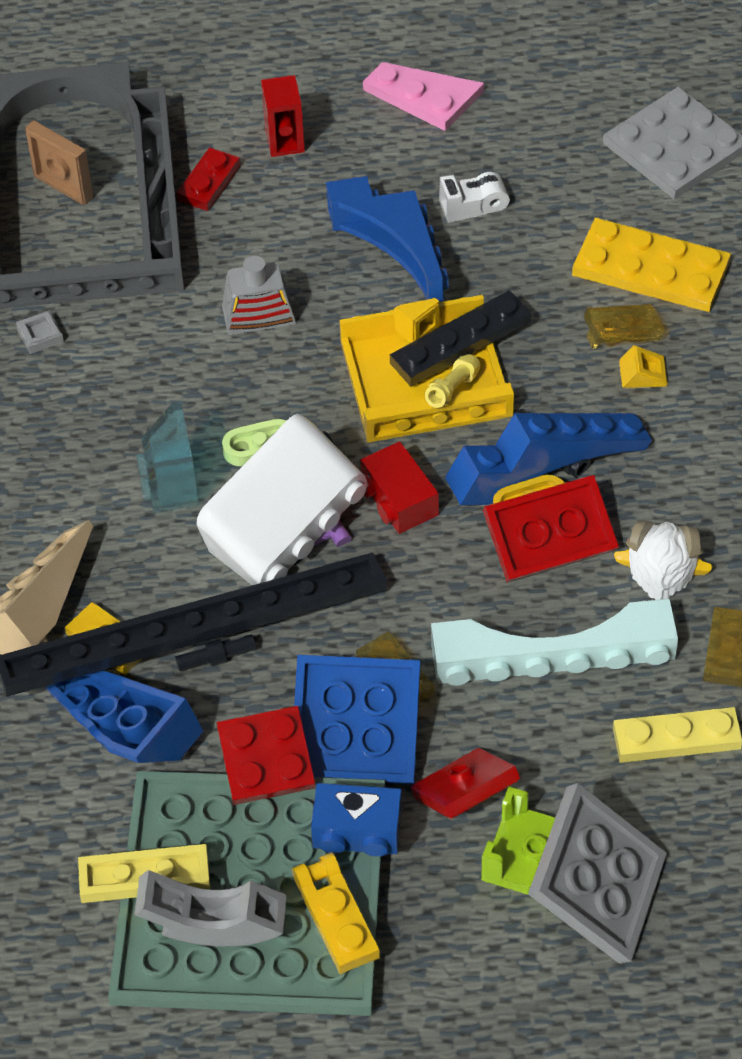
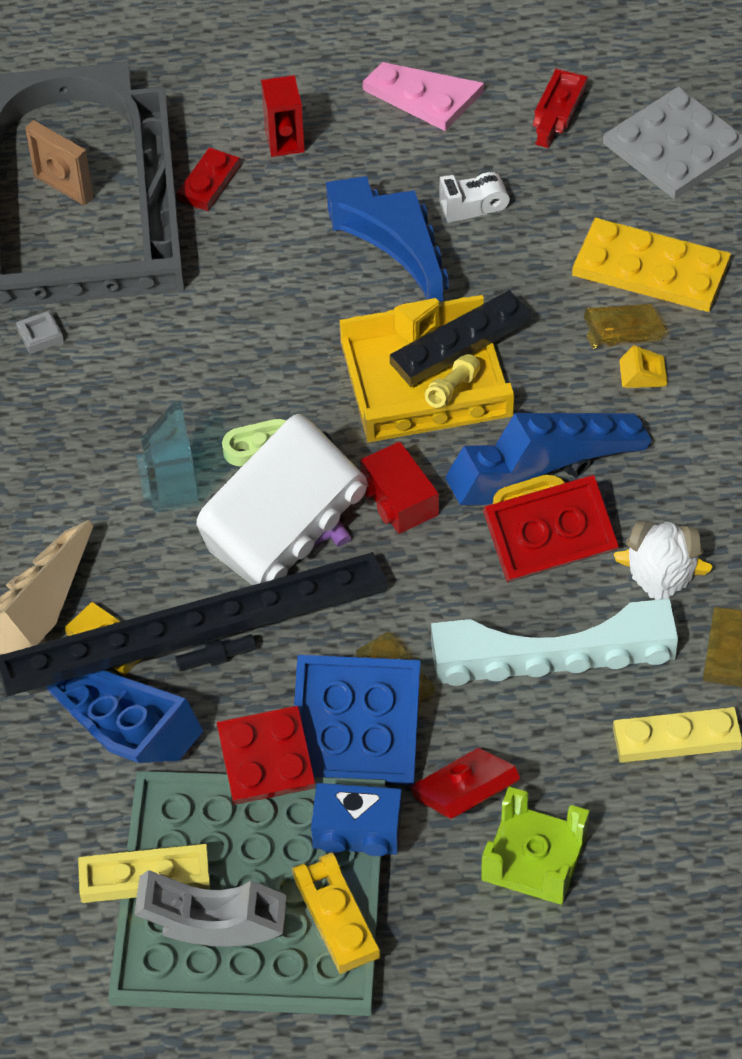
light grey torso [222,256,296,335] -> none
light grey plate [528,783,667,964] -> none
none -> red hinge [533,69,588,148]

